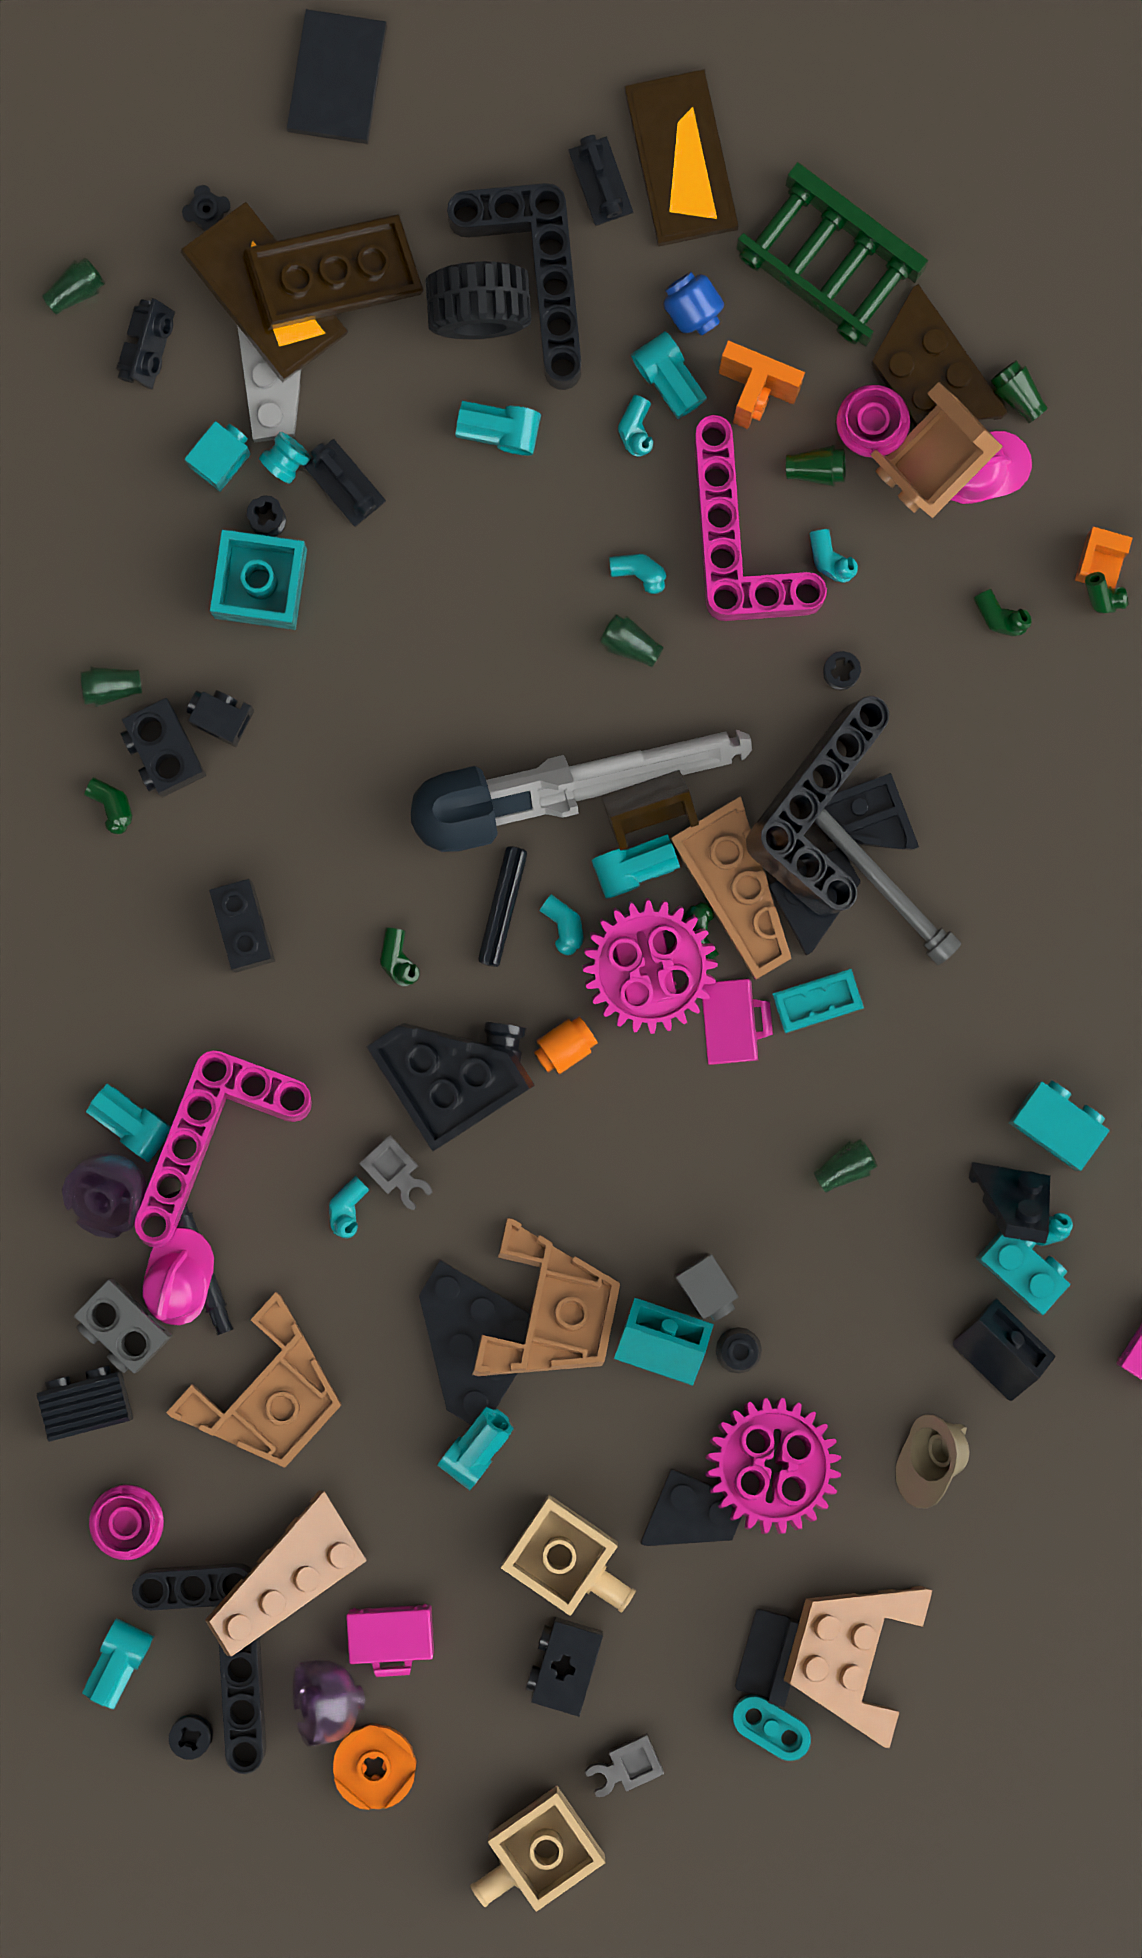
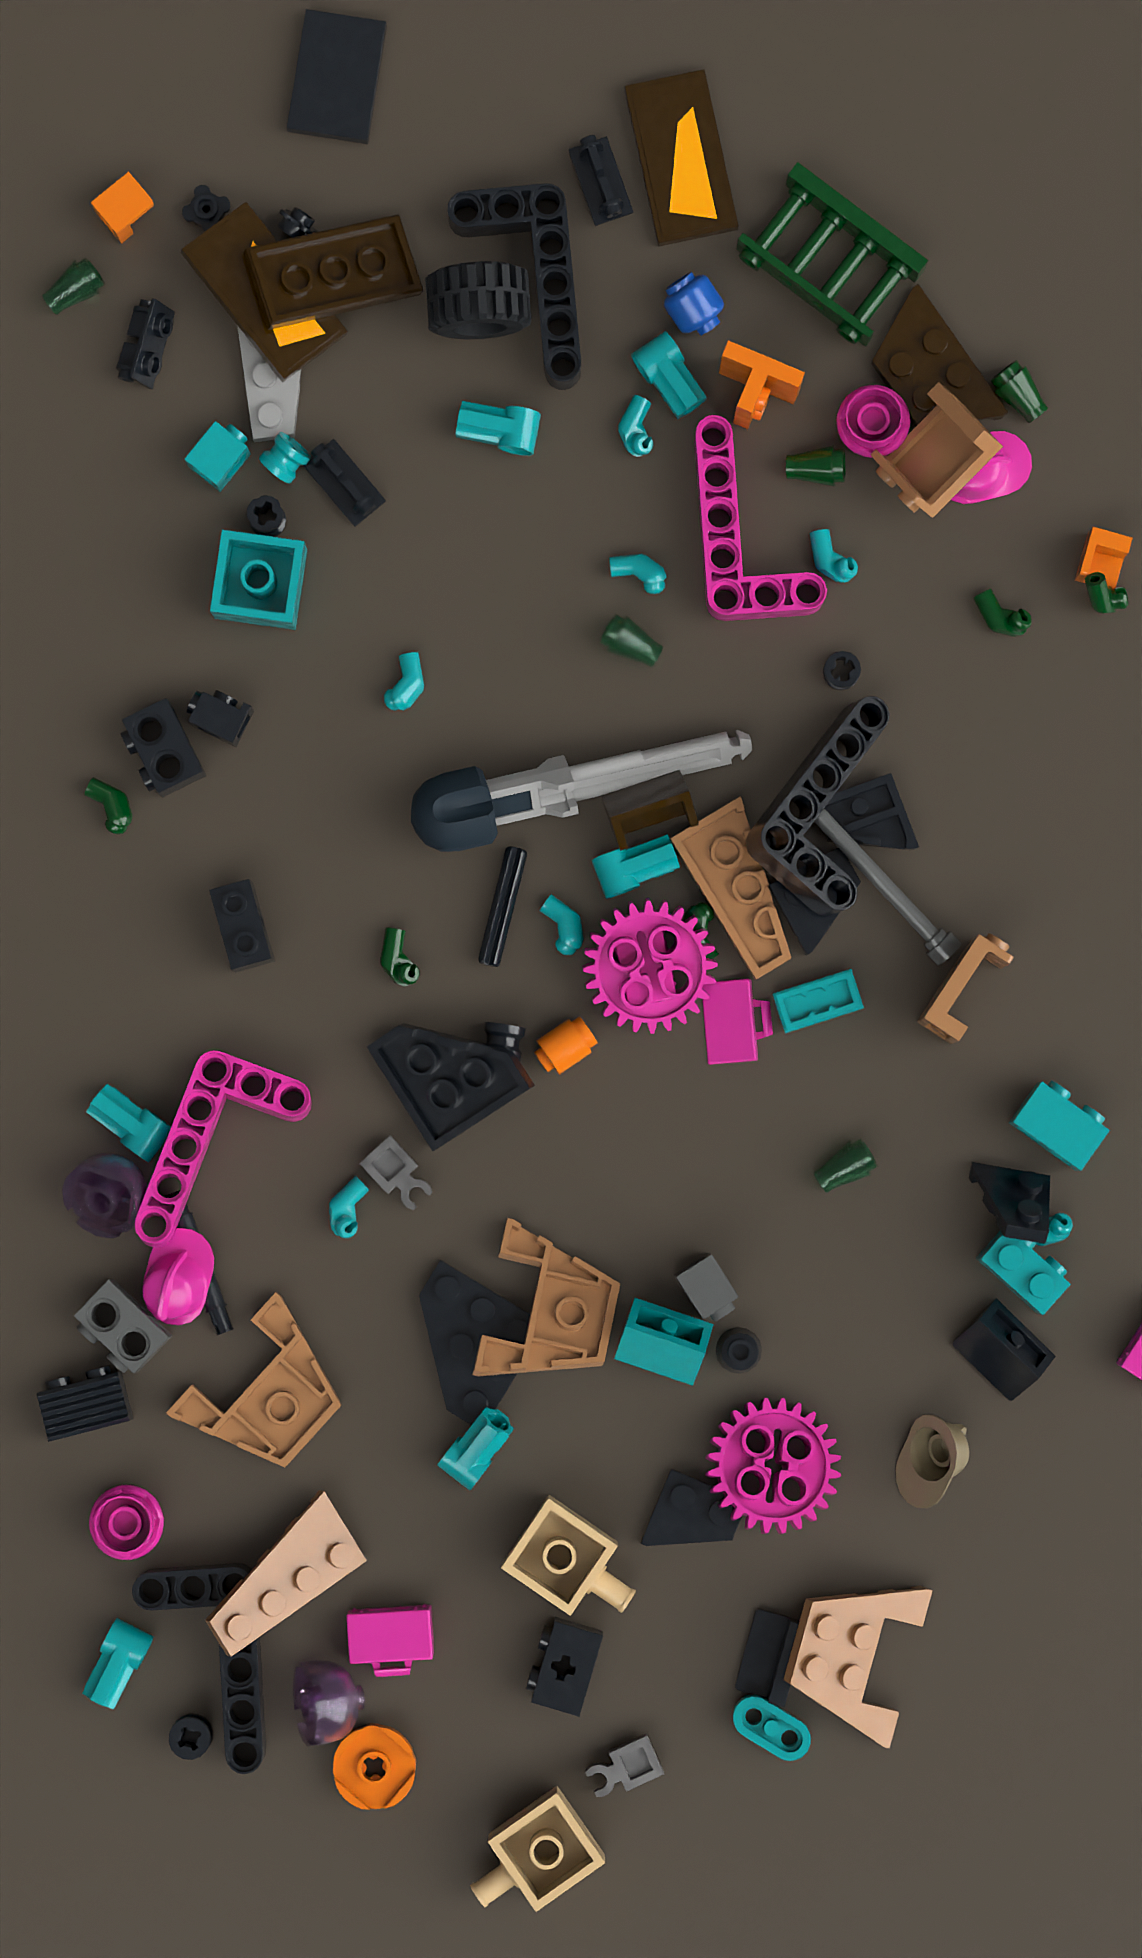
clear green cone [80,667,142,708] -> none
none -> orange panel [91,171,154,244]
none -> black plate [278,207,318,238]
none -> teal arm [384,652,424,711]
none -> medium nougat panel [917,933,1014,1044]

